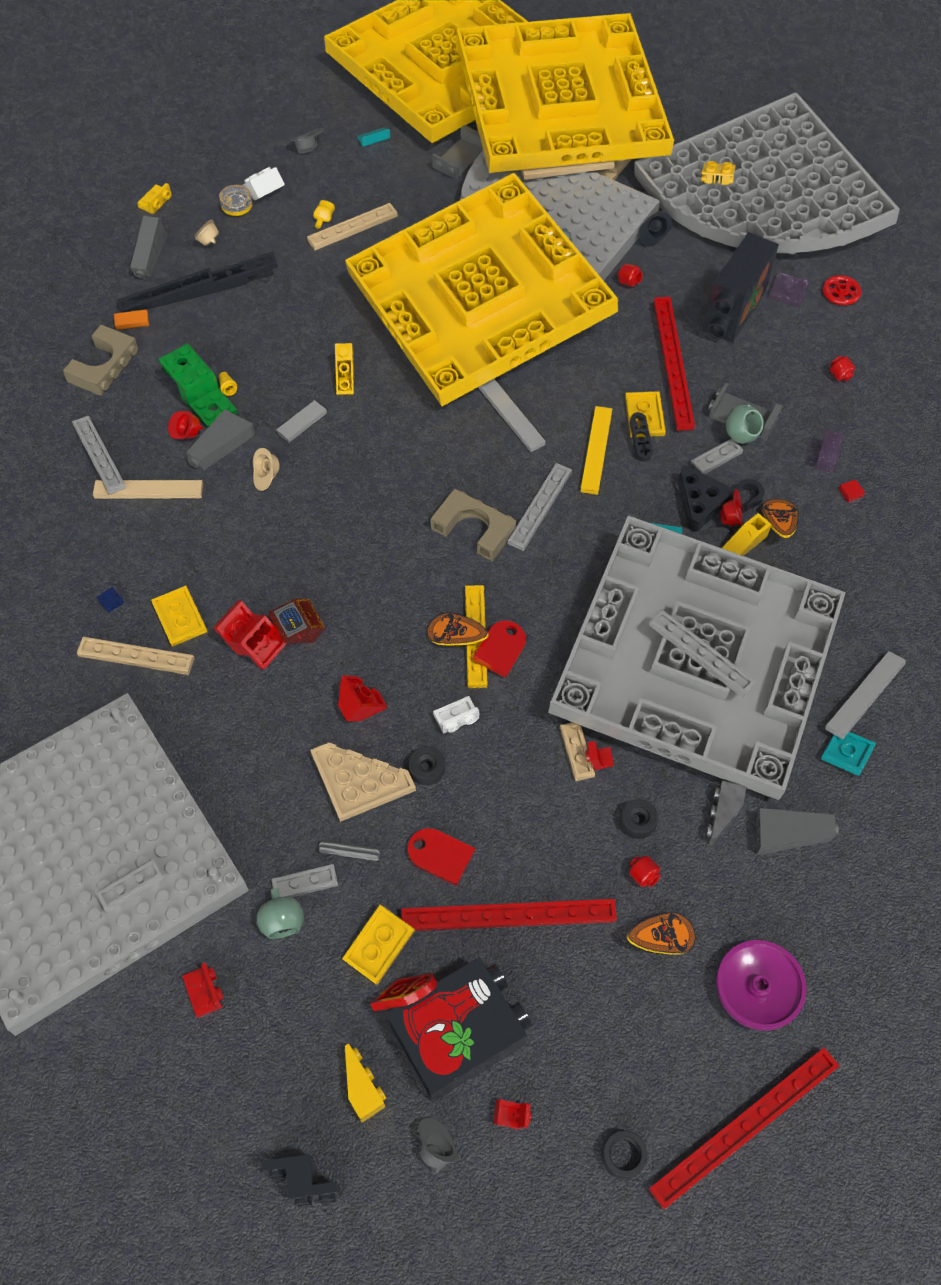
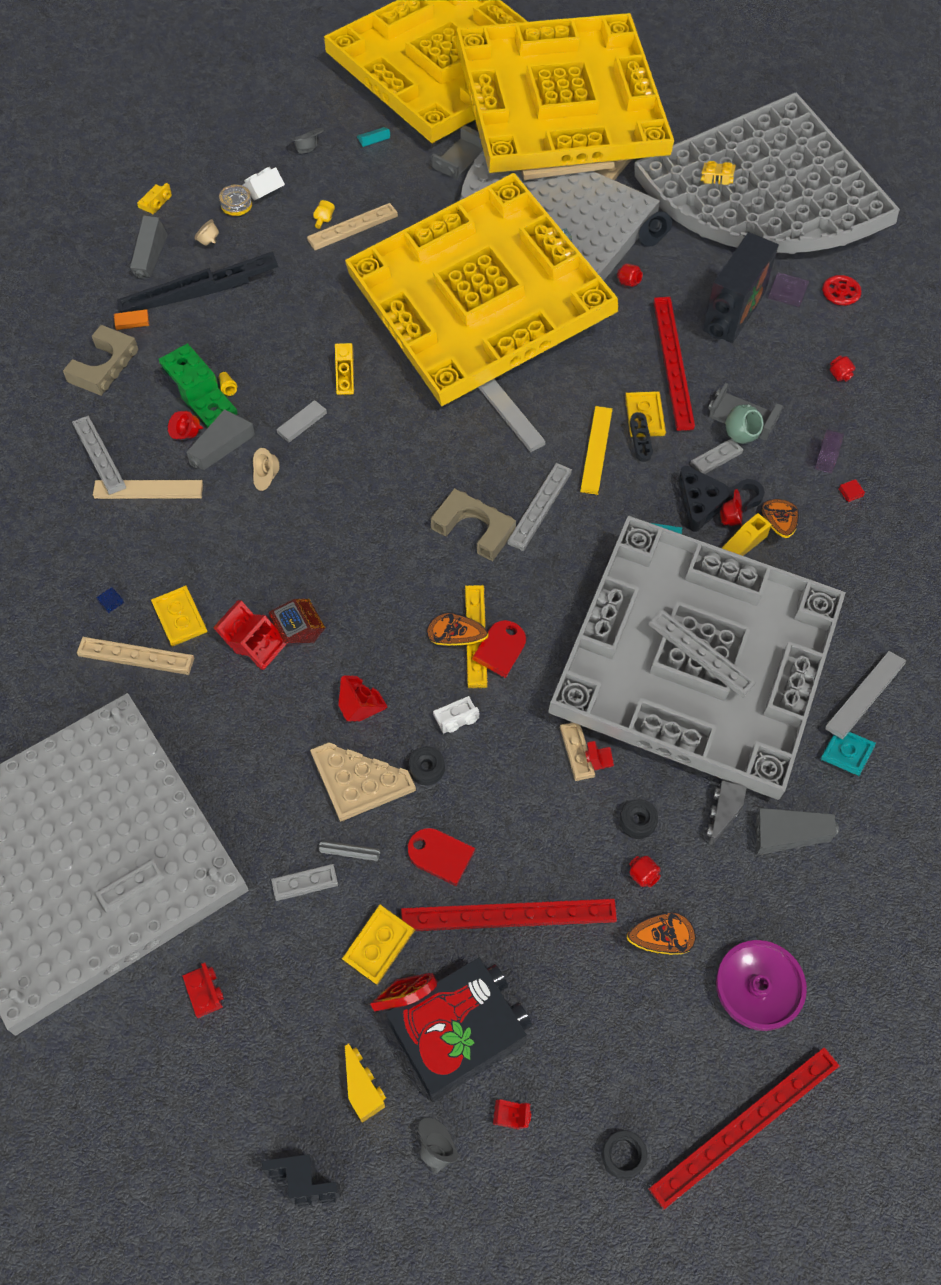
sand green piece [256,888,305,939] -> none

